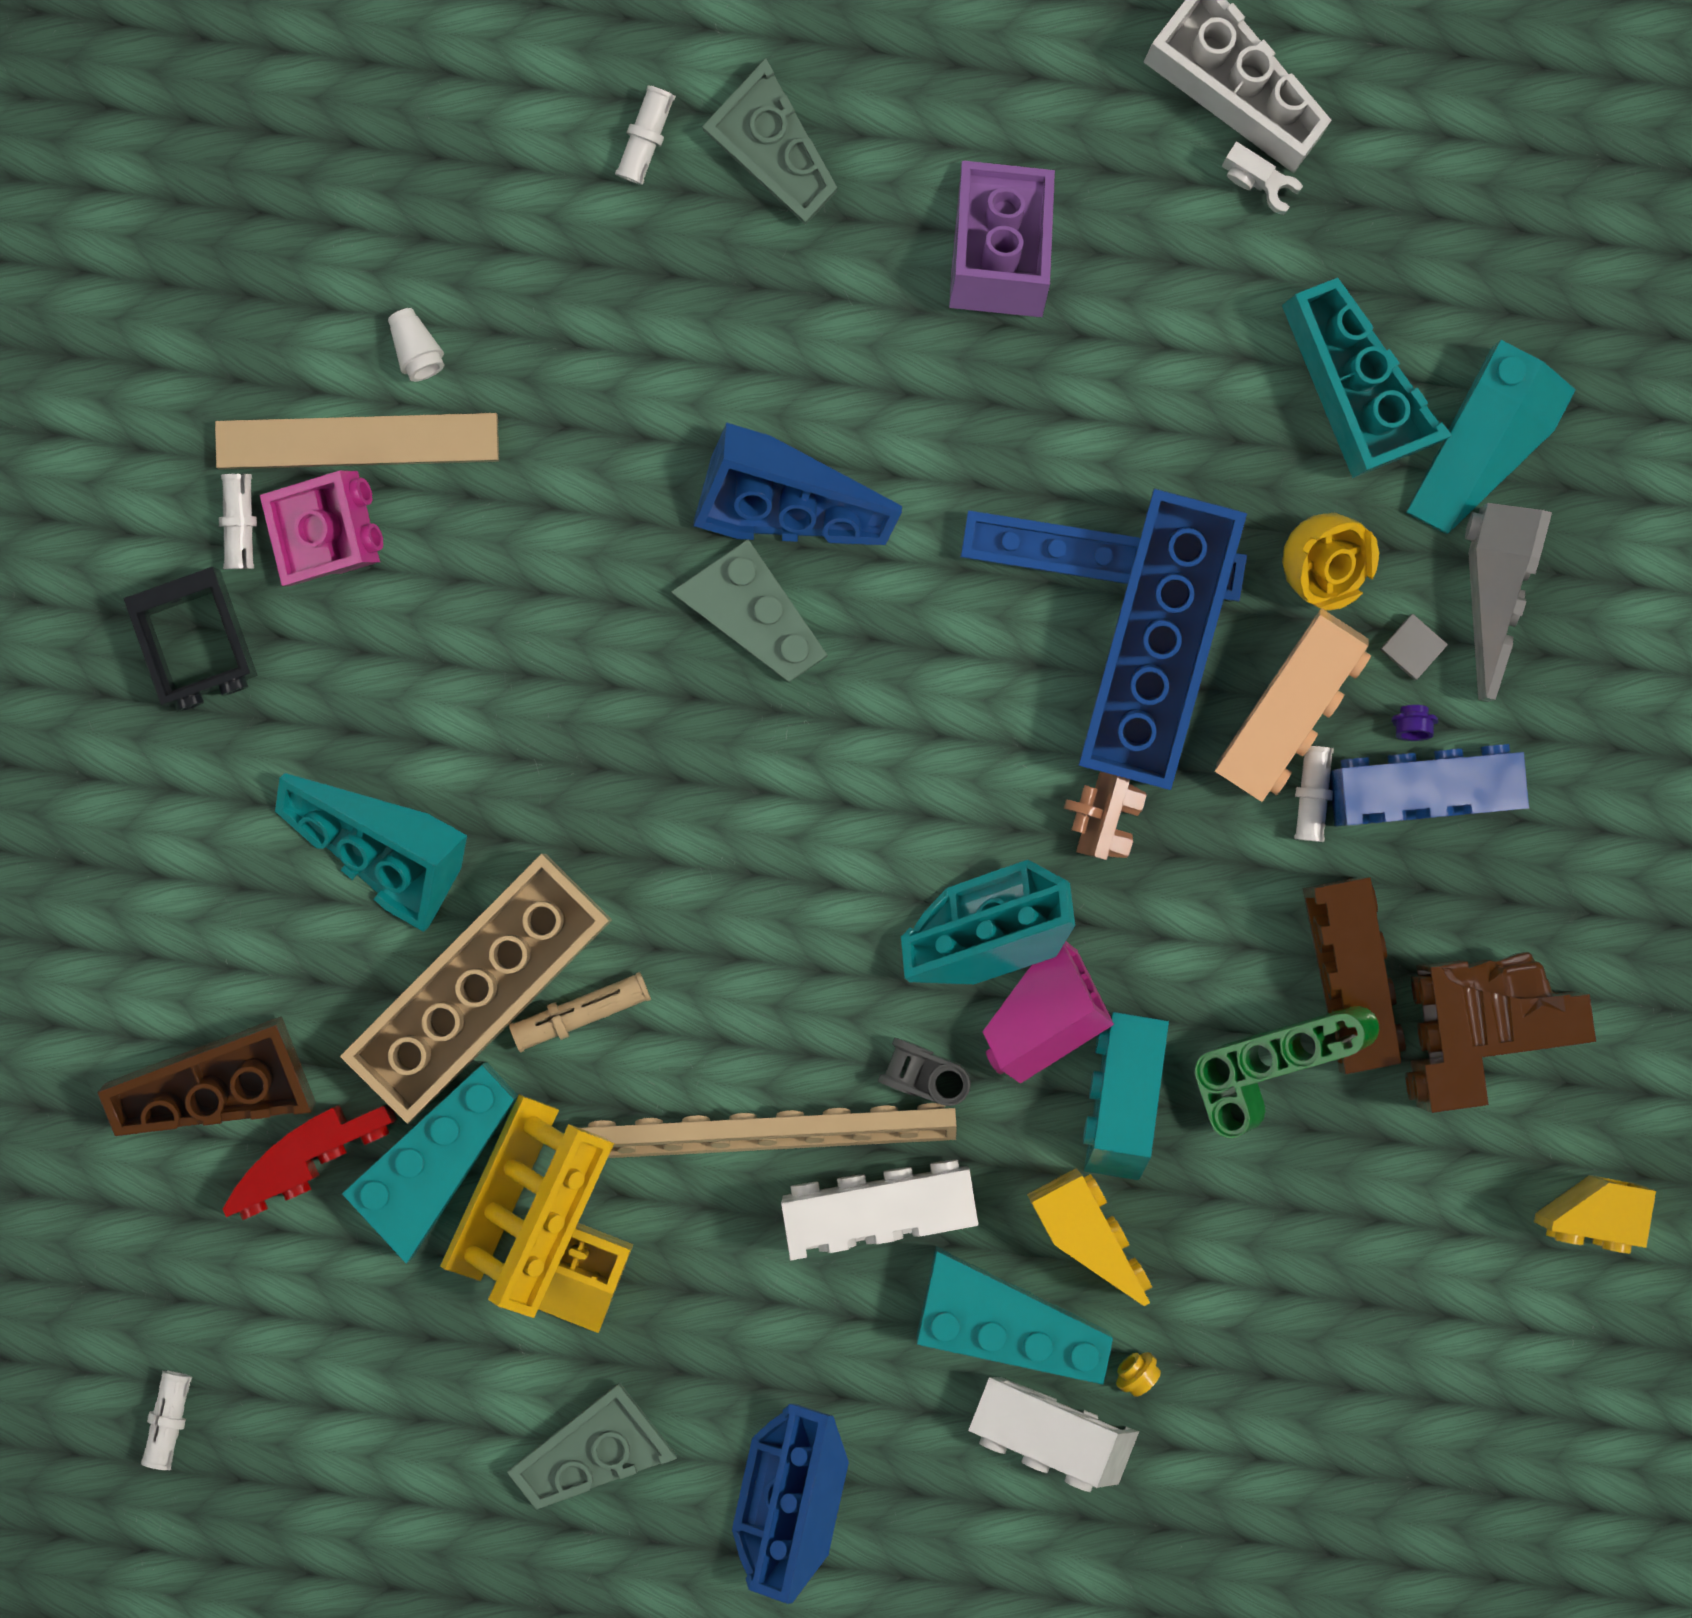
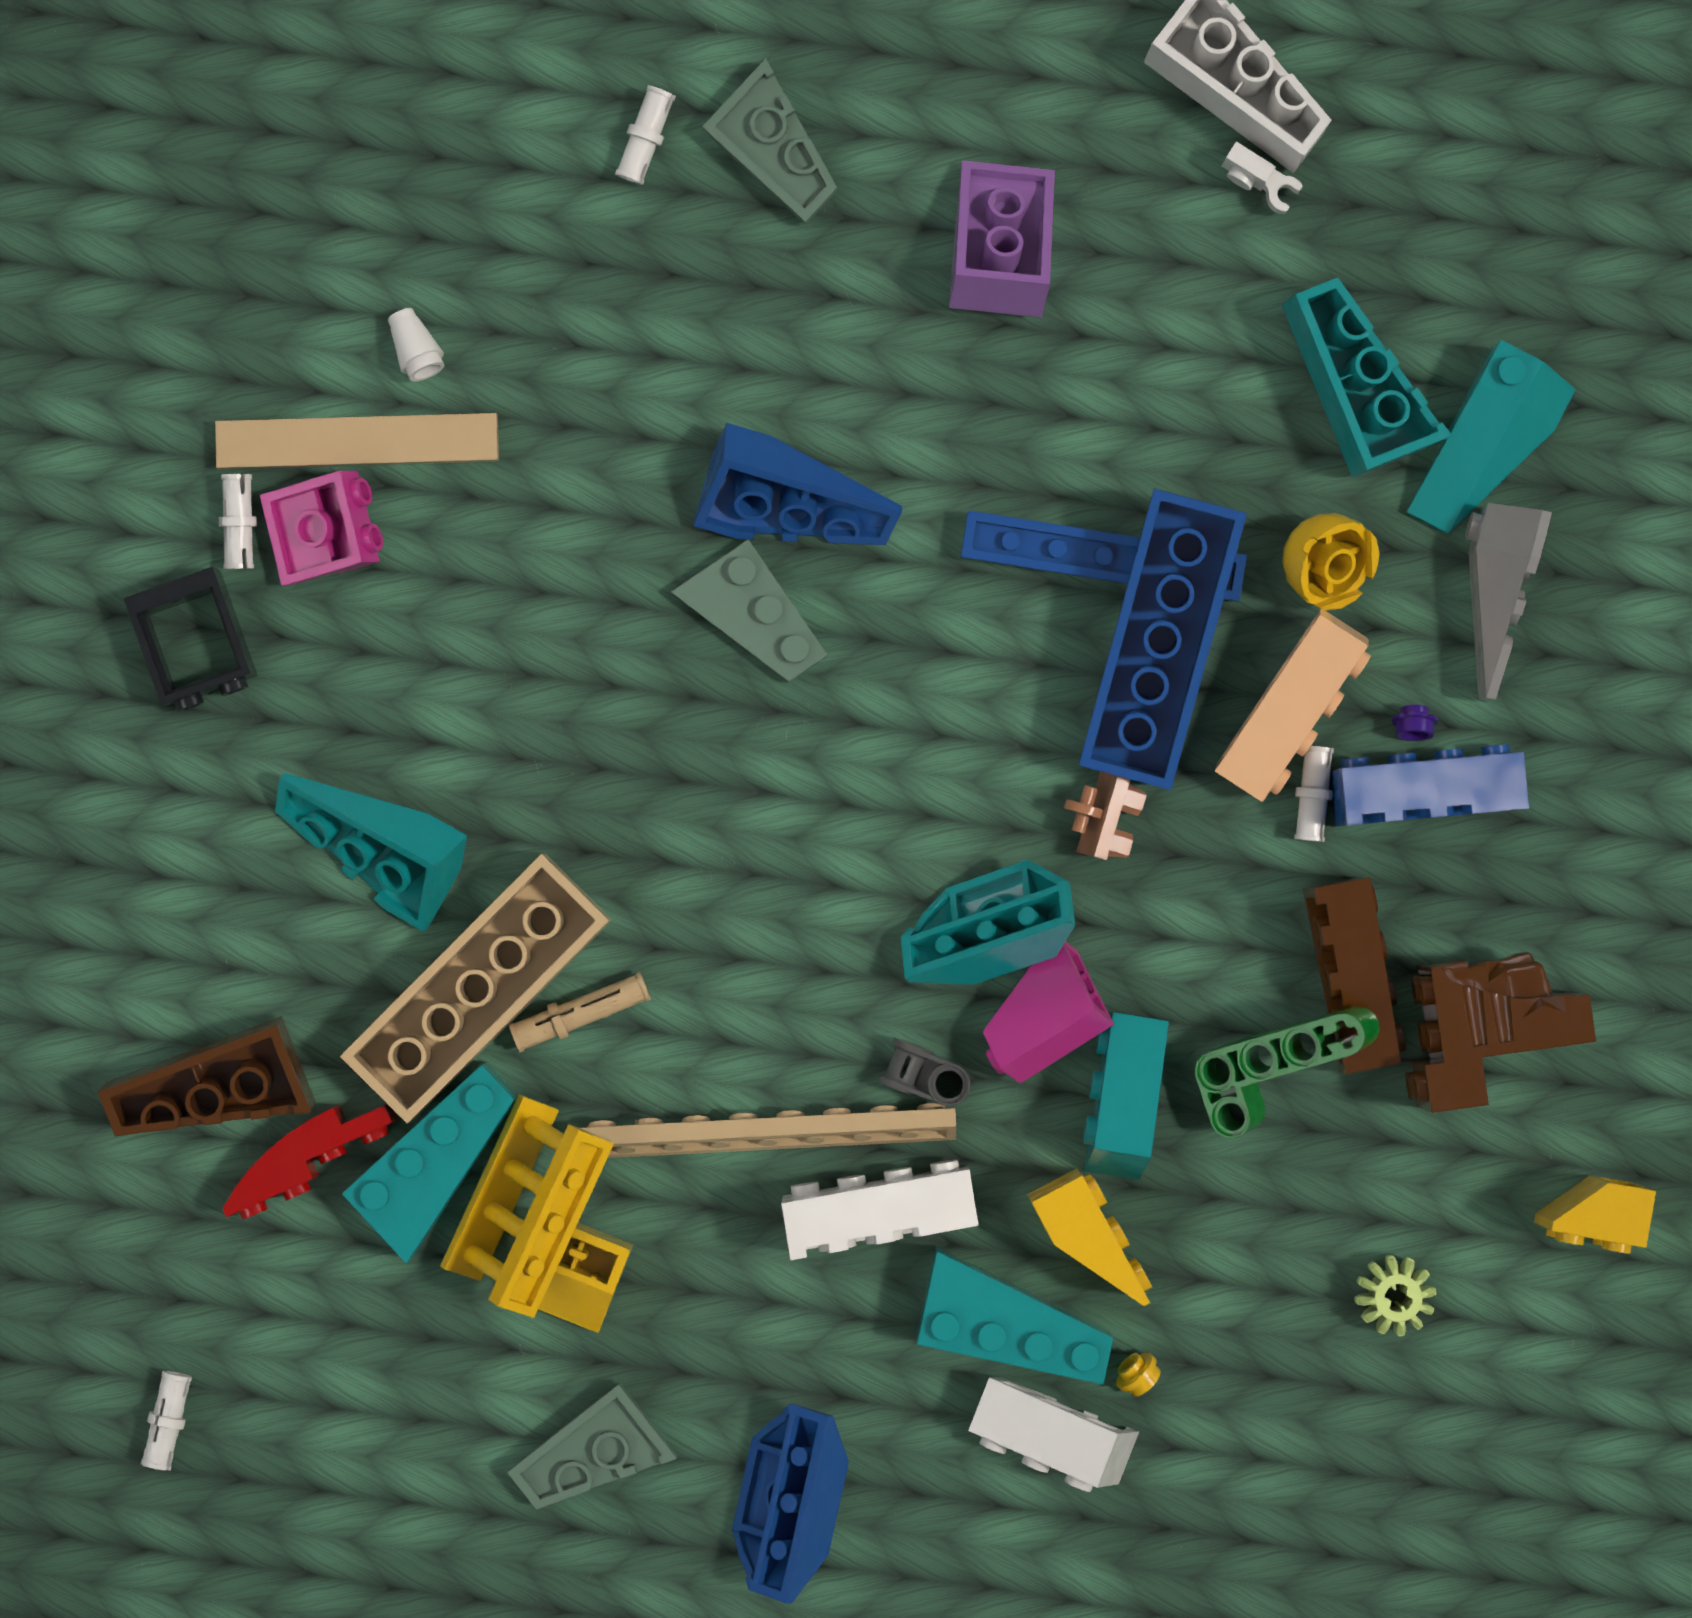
light grey tile [1380,614,1448,681] -> none
none -> yellowish green gear [1354,1255,1436,1336]

